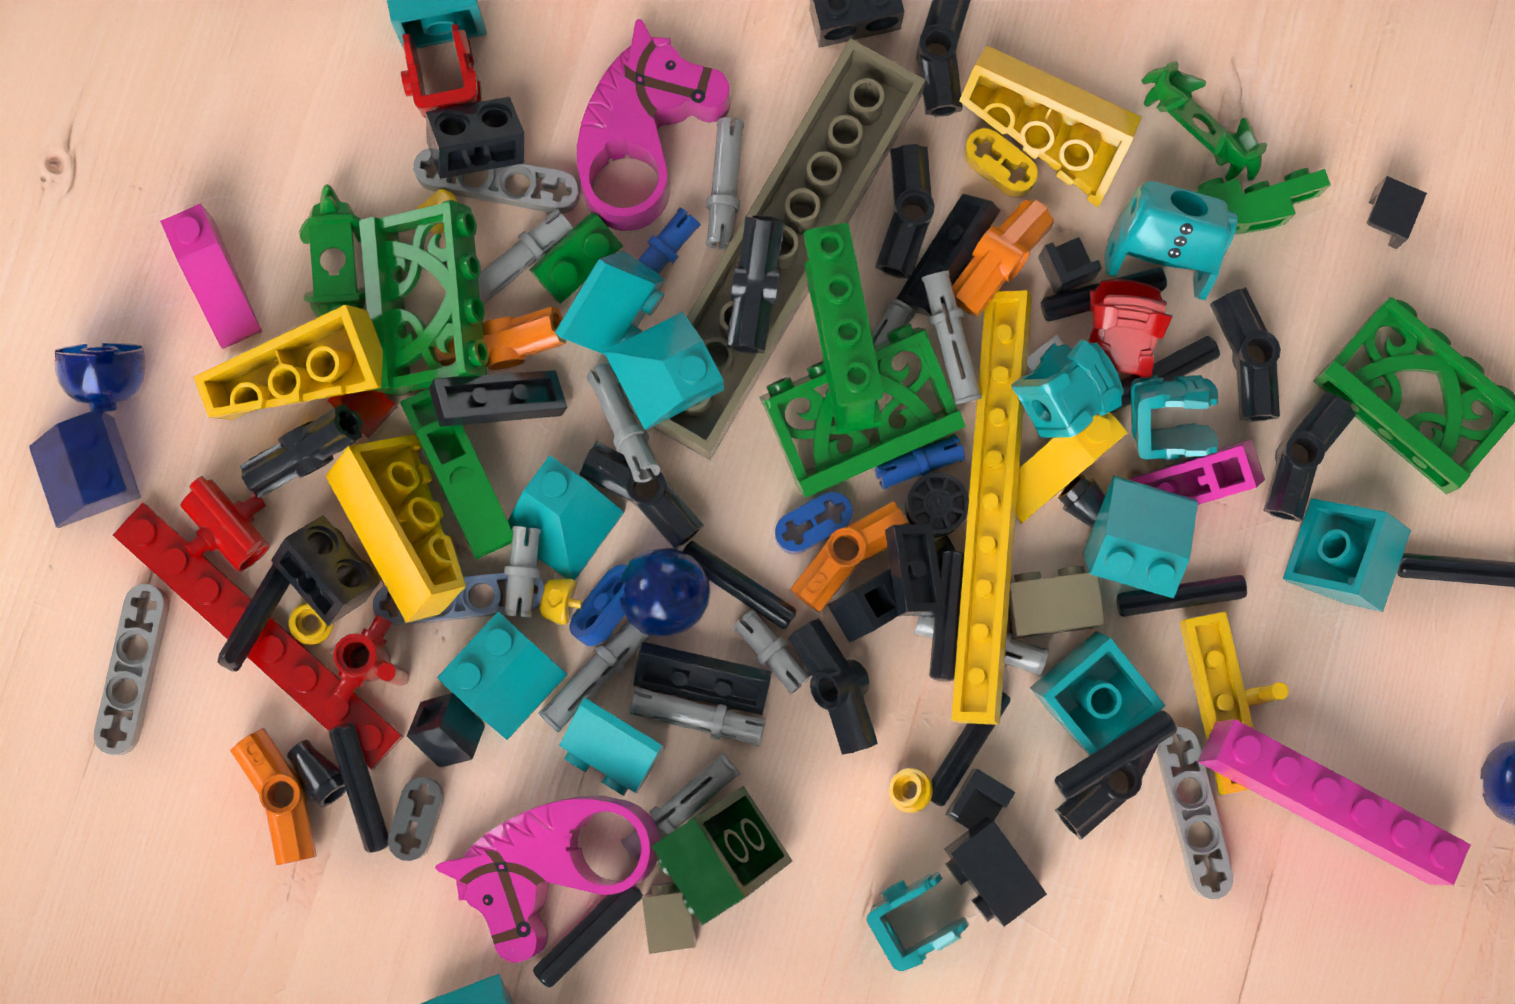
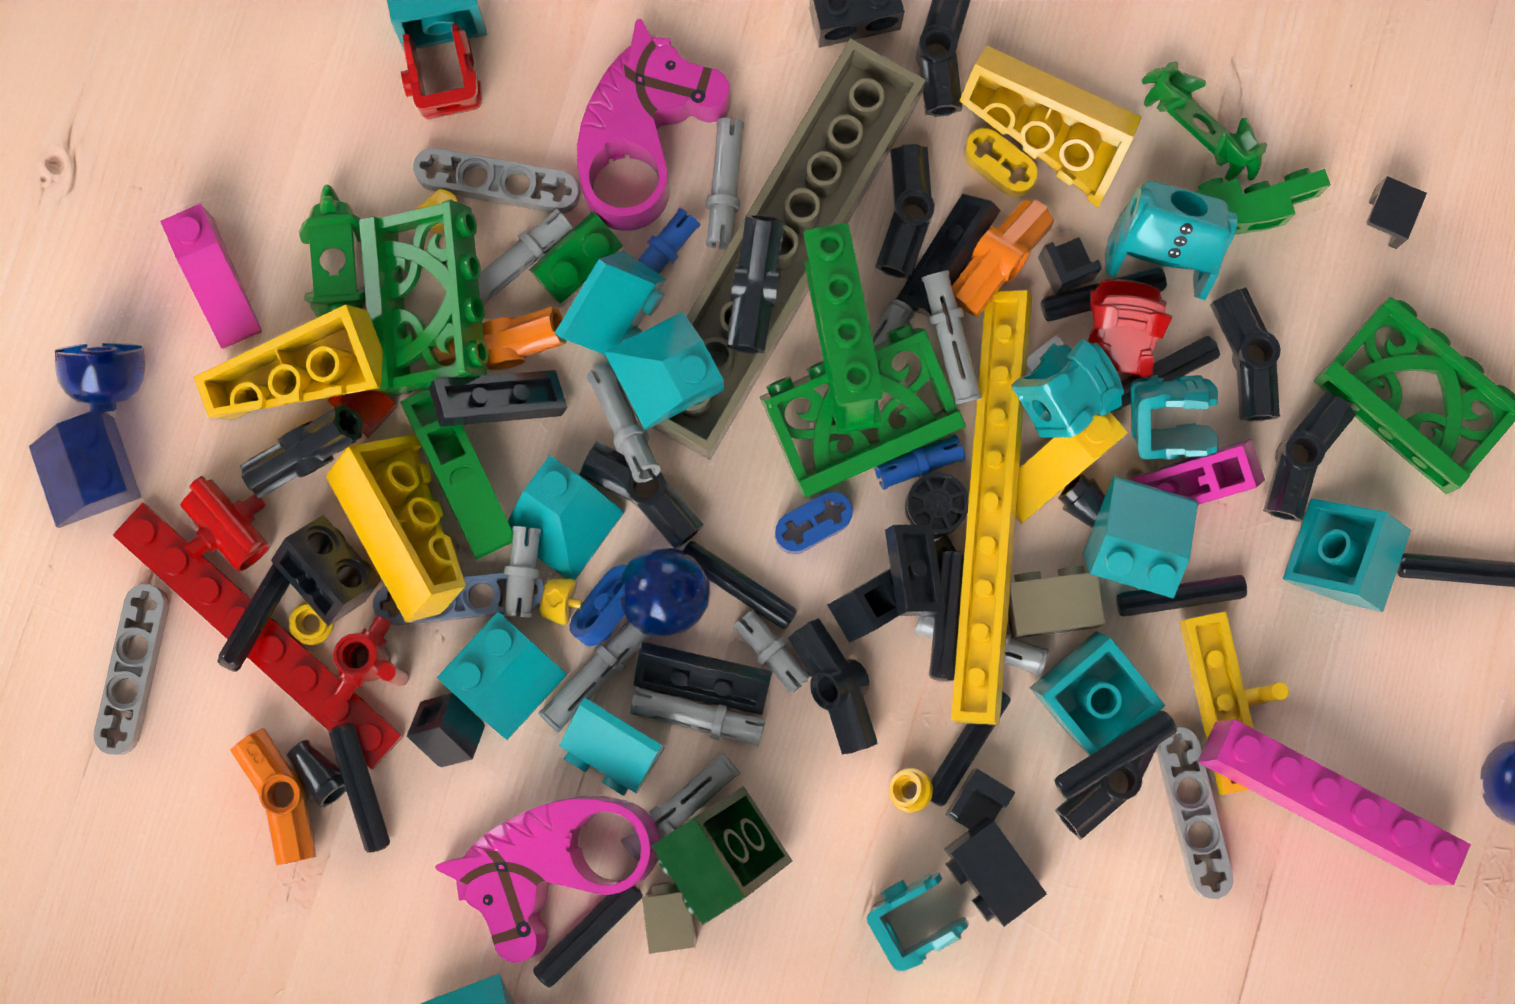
dark grey beam [388,777,444,861] -> none
black brick [426,96,524,179] -> none
orange piece [790,501,909,614] -> none

